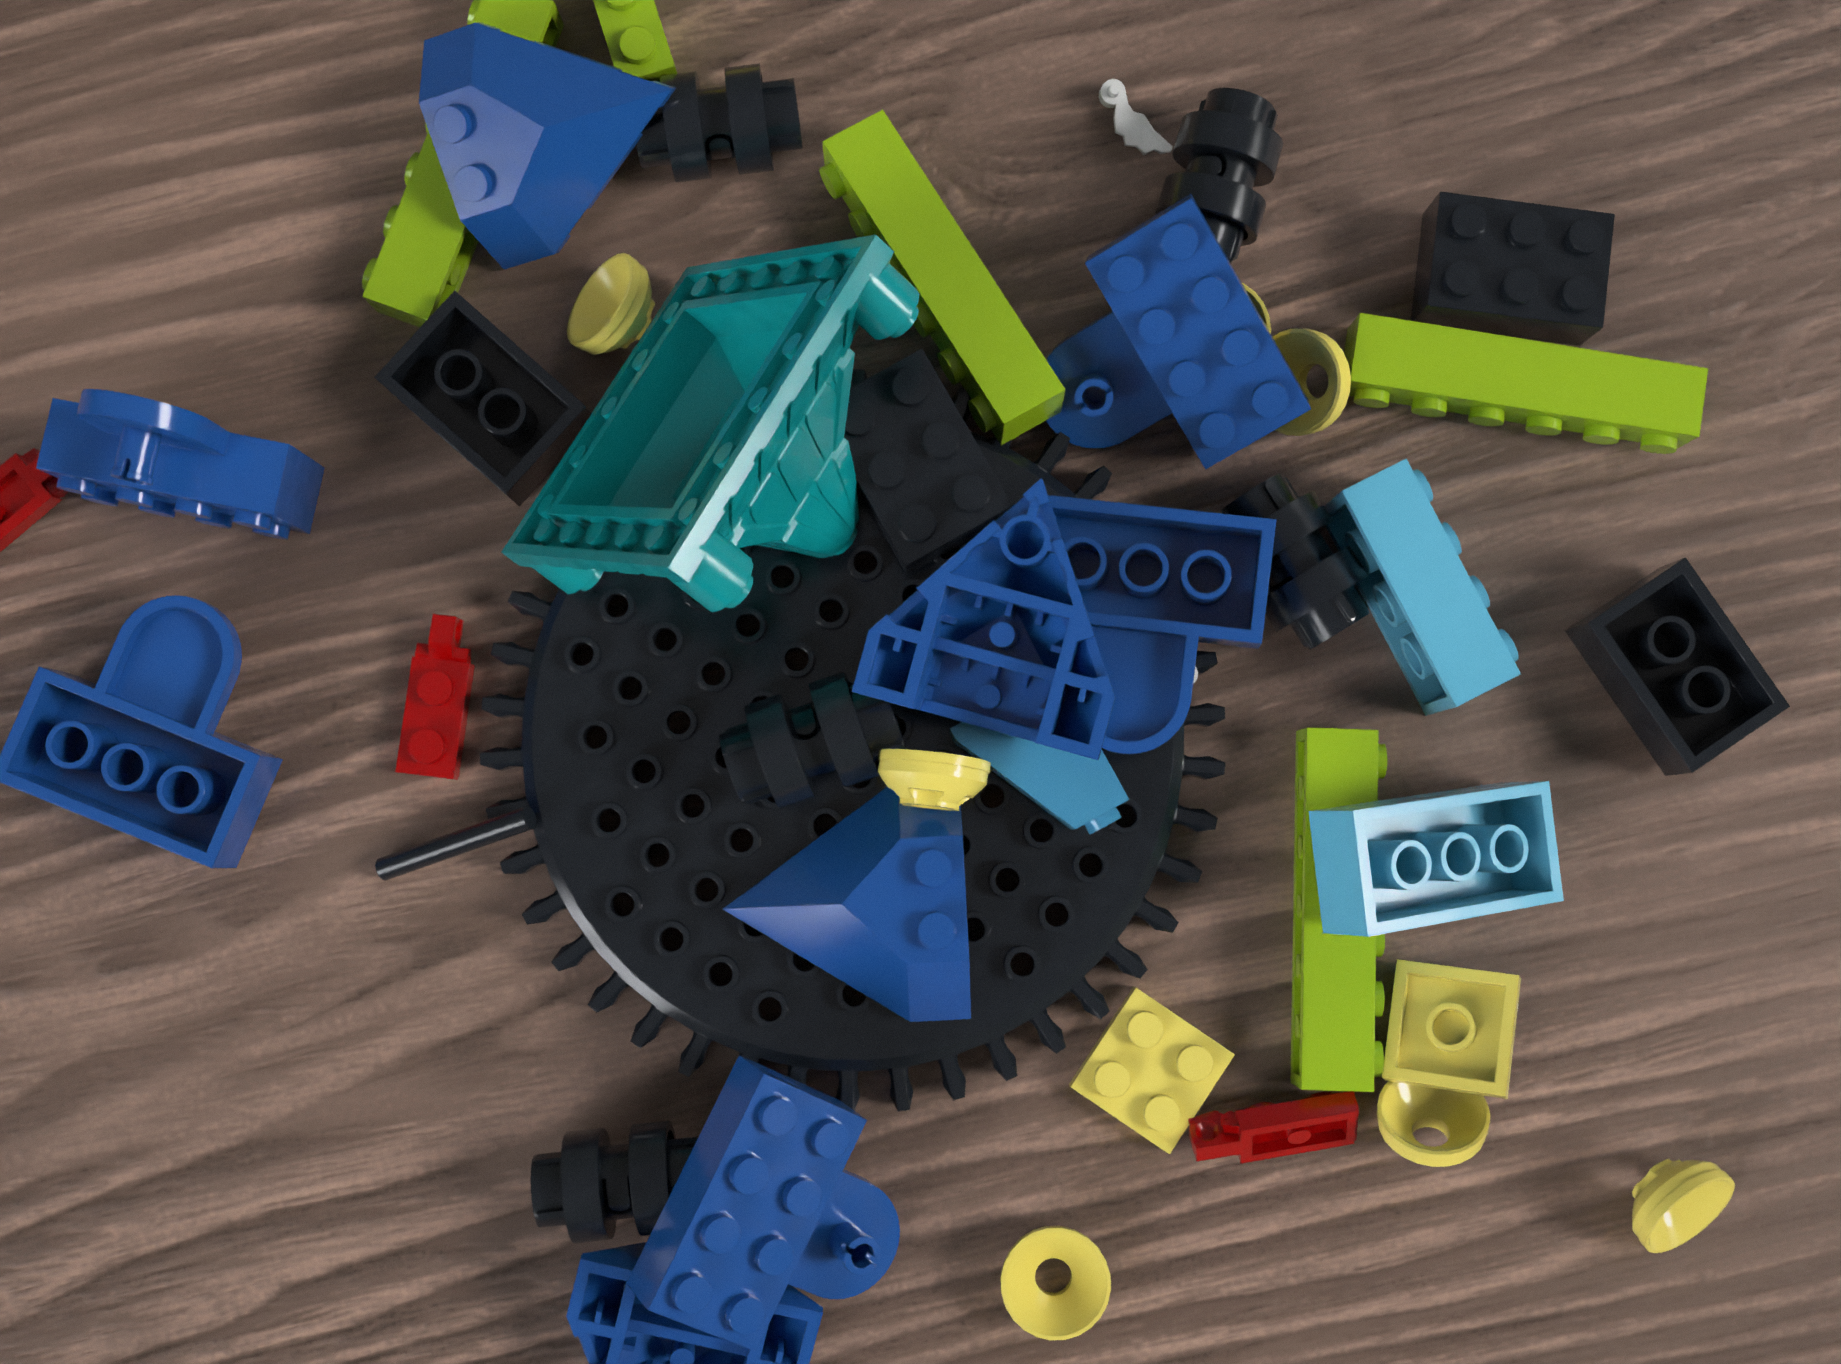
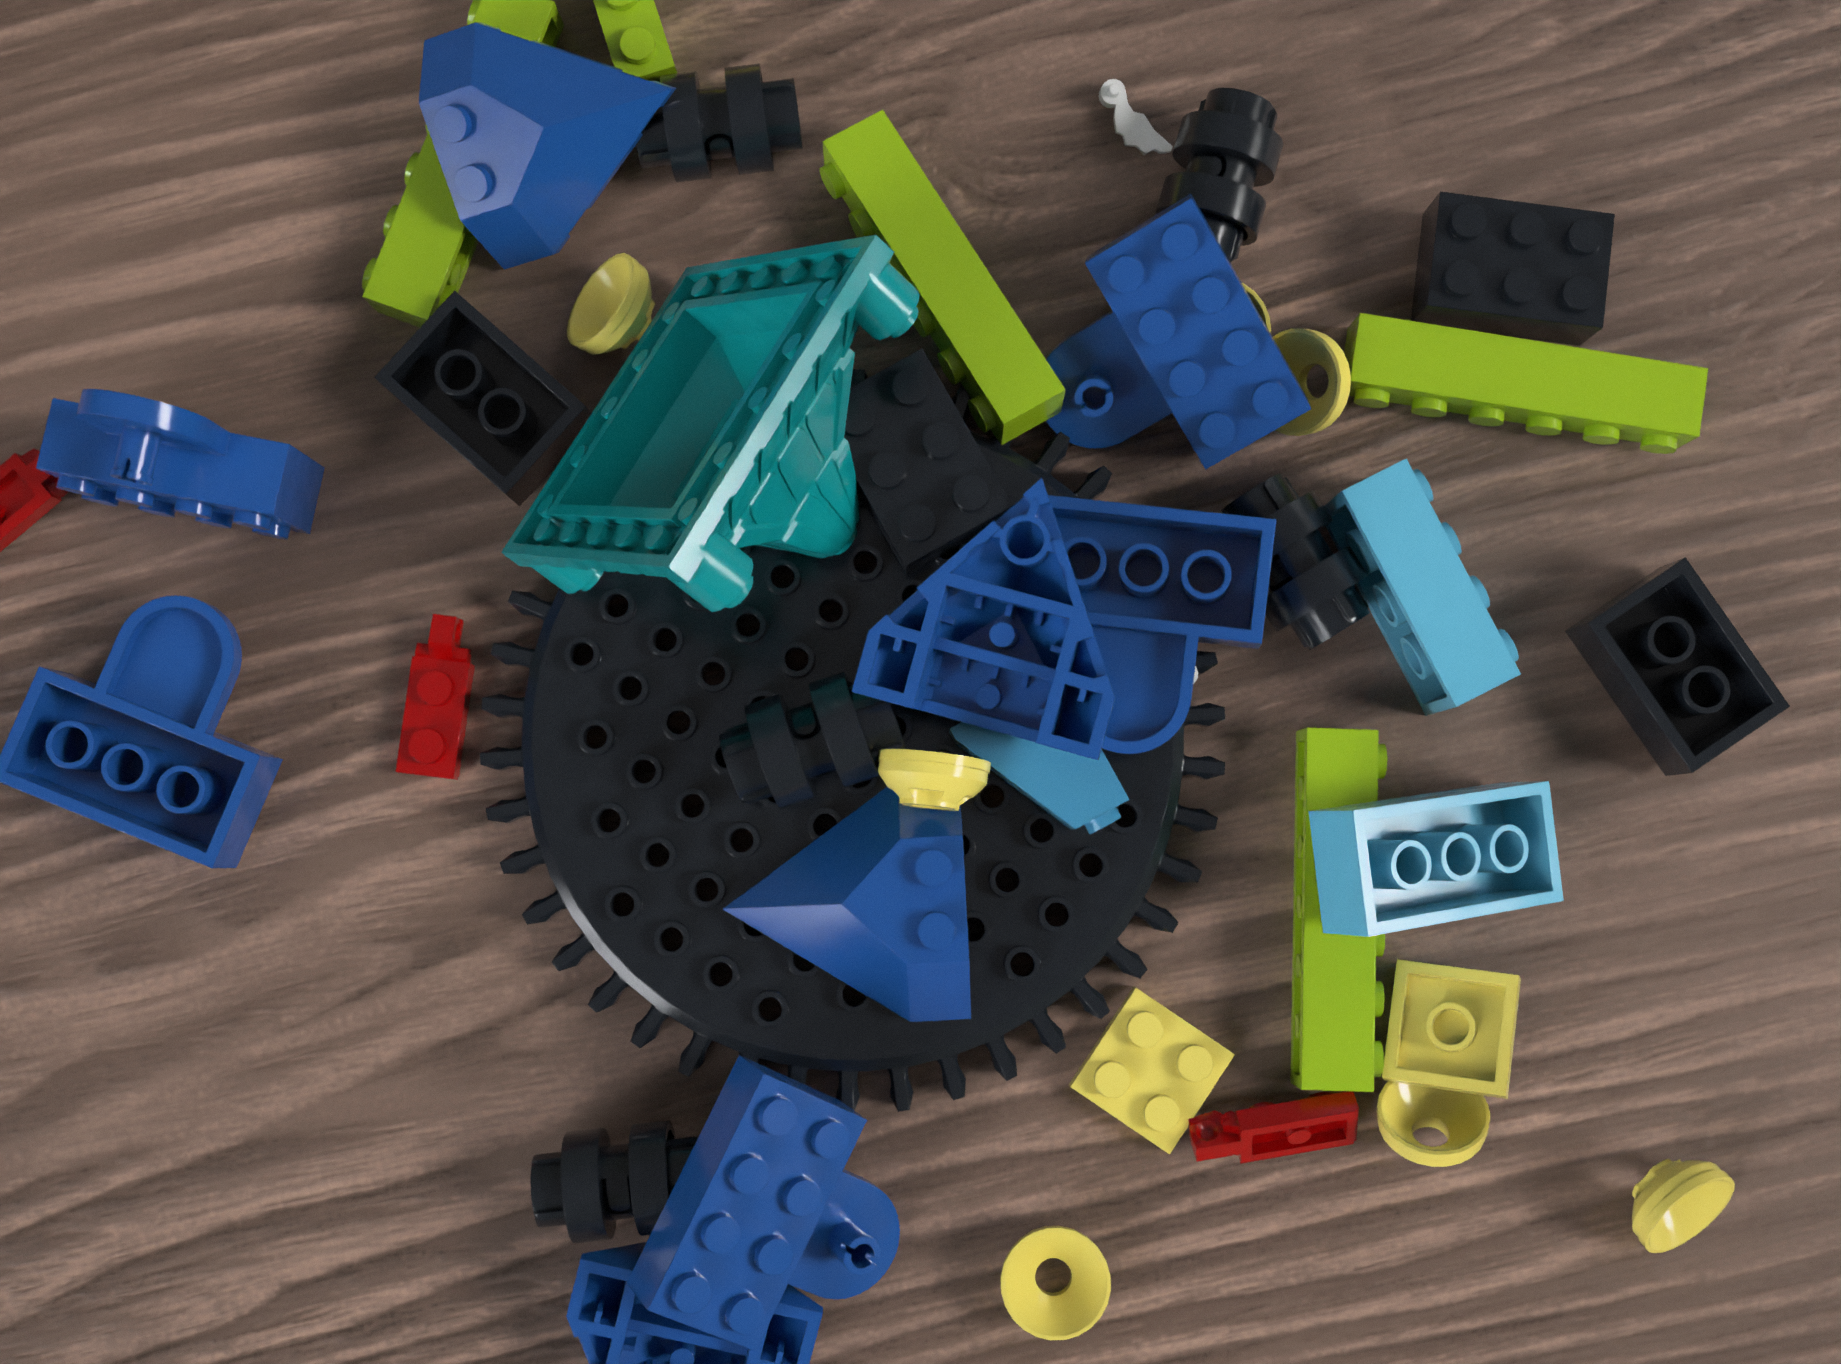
black bar [375,806,537,881] -> none

